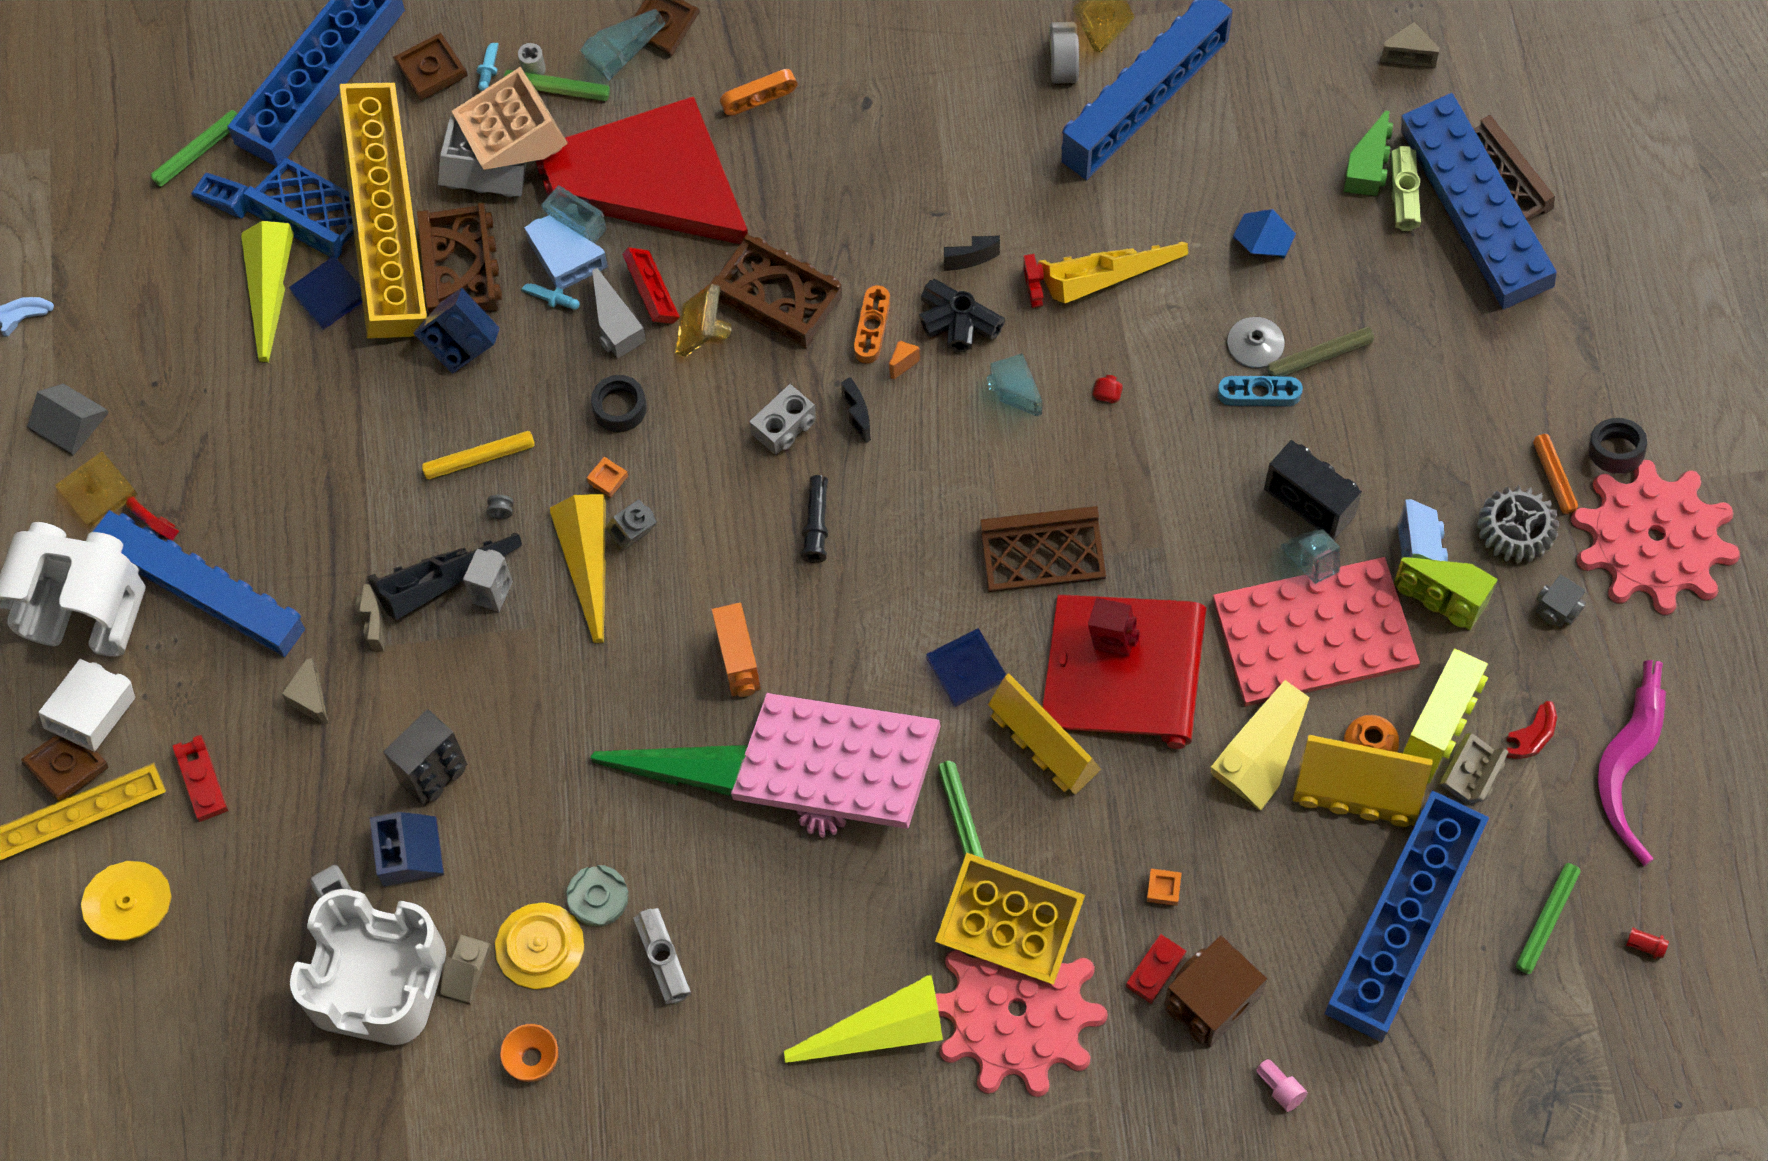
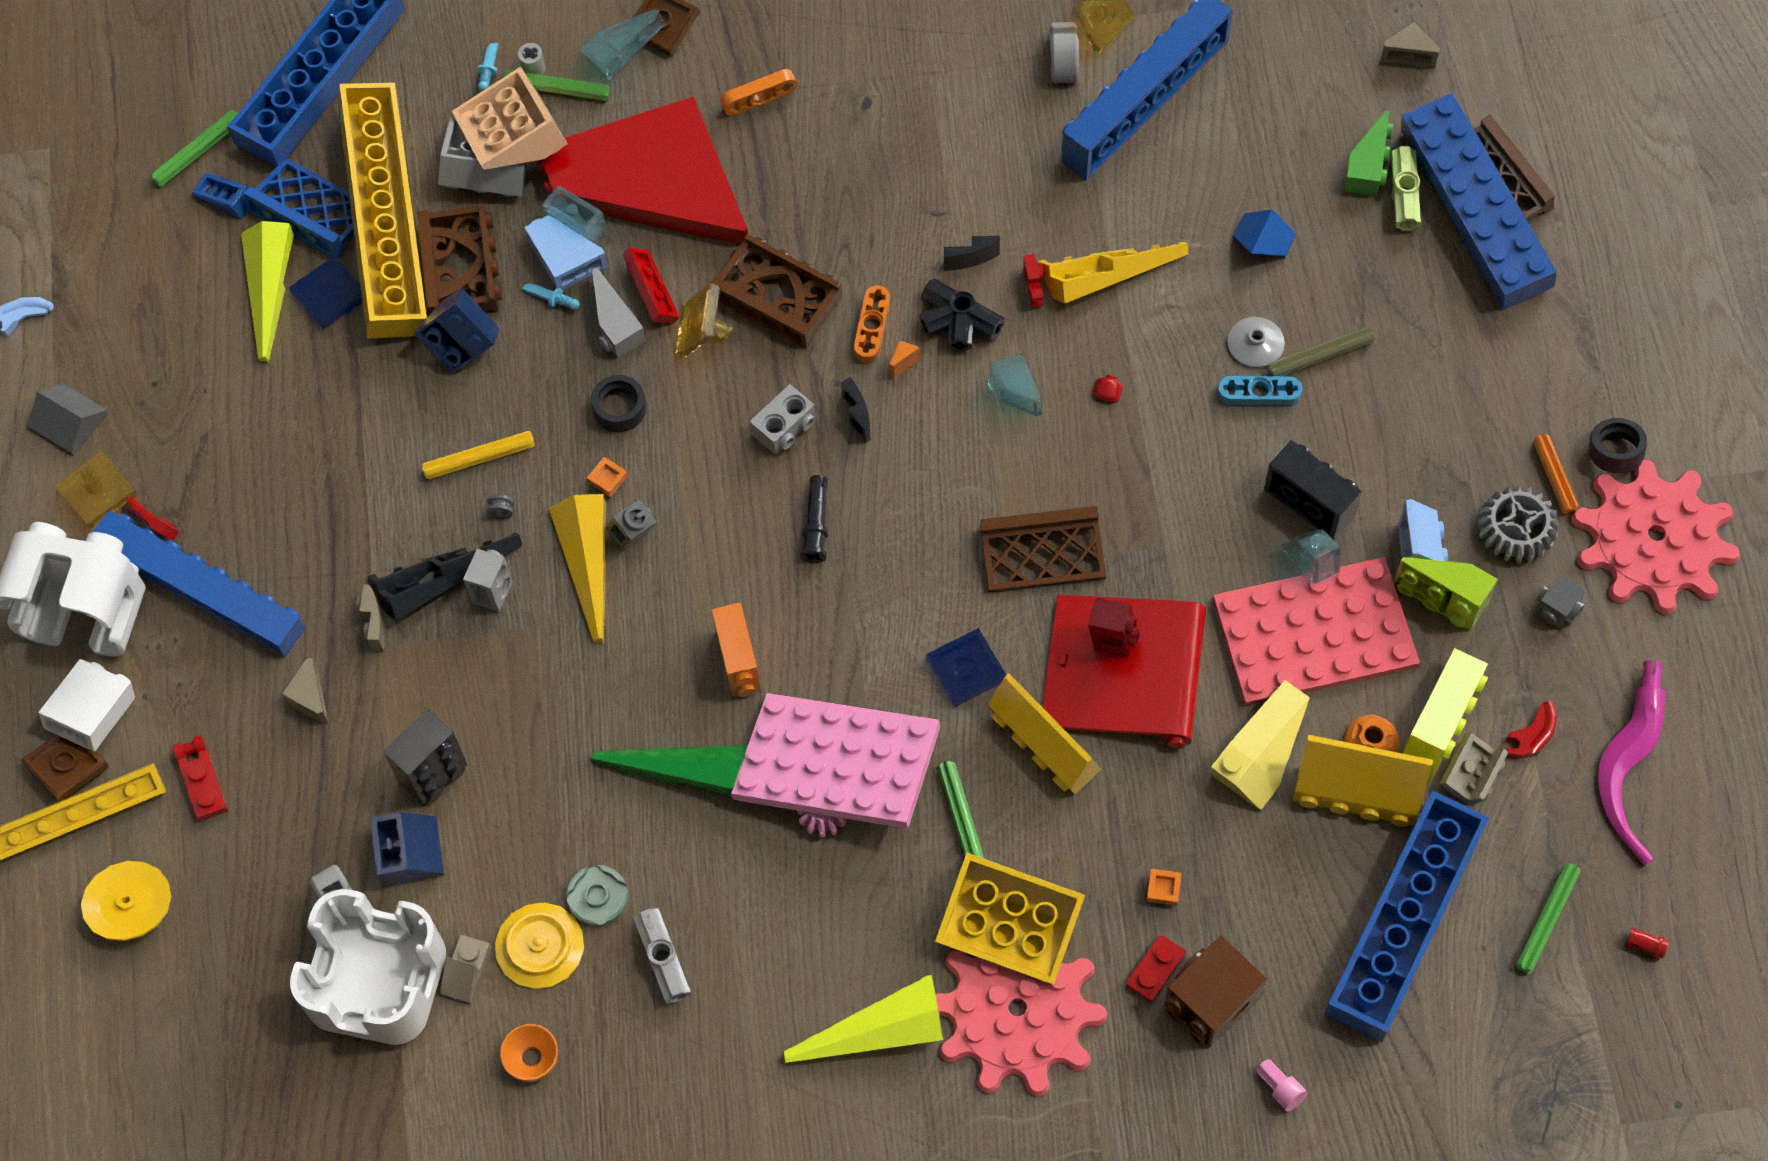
reddish brown plate [393,32,468,101] -> none

